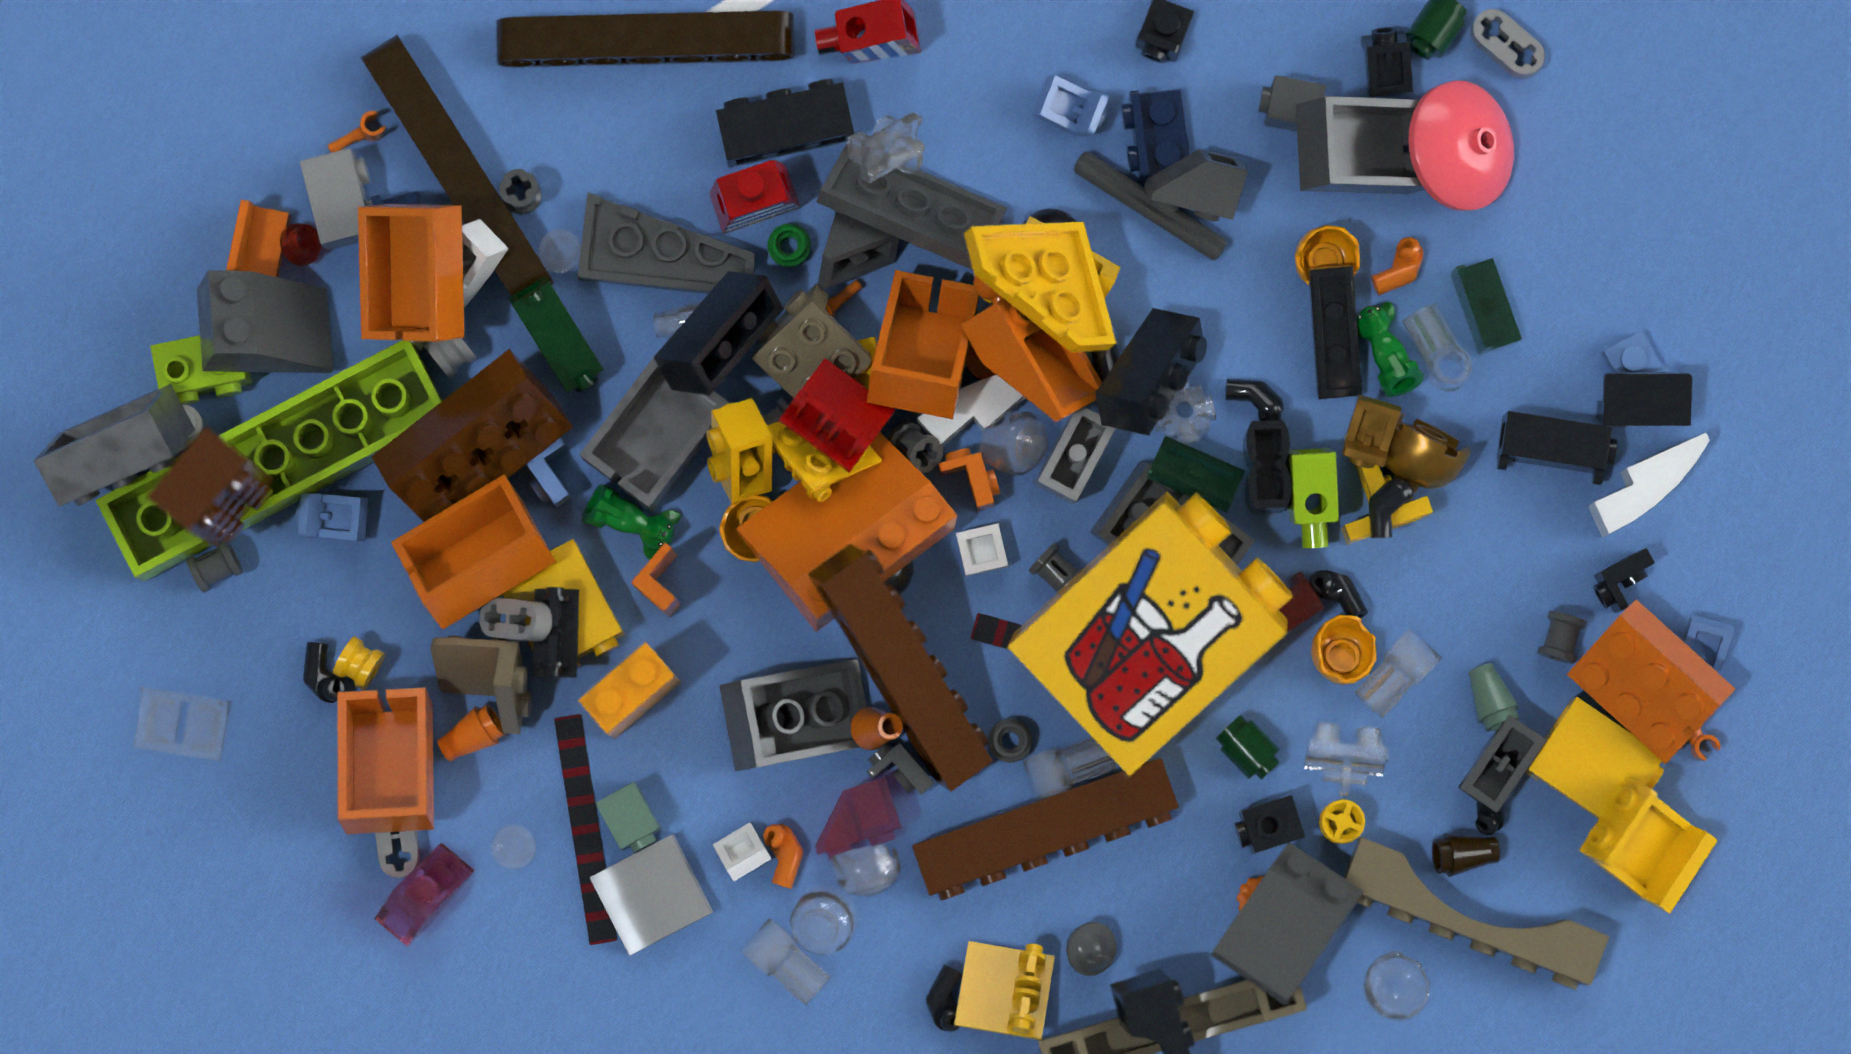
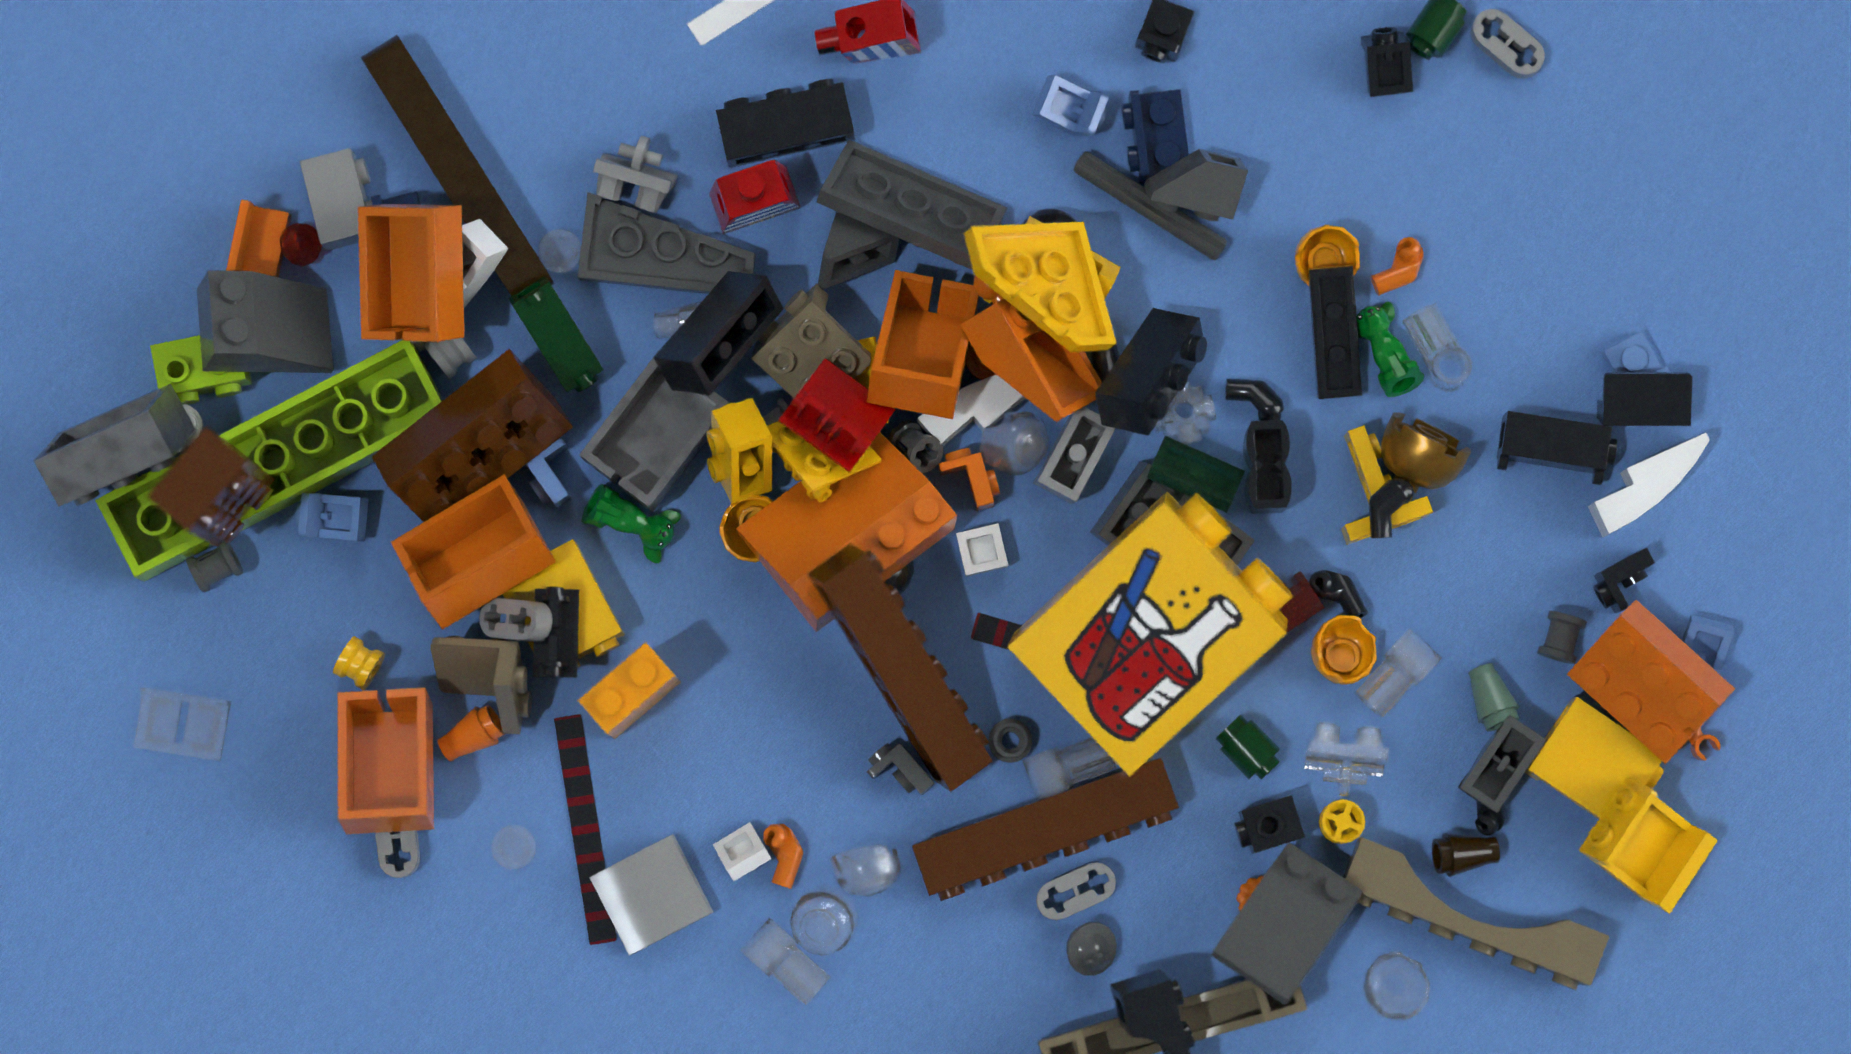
black arm [303,642,346,703] -> none
orange hand [327,111,386,153] -> none
clear pink slope [374,843,475,947] -> none
dark brown beam [496,11,794,67] -> none
dark grey bush [499,169,542,215] -> none
sand green brick [595,782,662,853] -> none
orange panel [631,543,681,618] -> none
dark grey slope [719,659,867,771] -> none
green plate [767,224,811,267] -> none
clear pink slope [815,777,902,861] -> none
orange hand [826,280,862,319] -> none
clear hips [847,112,925,183] -> none
orange cone [851,707,903,750] -> none
black arm [926,964,963,1032] -> none
yellow hinge [954,941,1055,1040] -> none
dark grey bush [1028,543,1083,593] -> none
dark grey brick [1258,75,1326,132] -> none
lime torso [1285,447,1339,548] -> none
dark grey piece [1296,96,1425,194] -> none
pearl gold bracket [1342,394,1401,468] -> none
coral dish [1408,81,1514,211] -> none
clear green panel [1450,258,1522,355] -> none
none -> light grey hips [593,136,678,213]
none -> light grey beam [1036,863,1116,920]

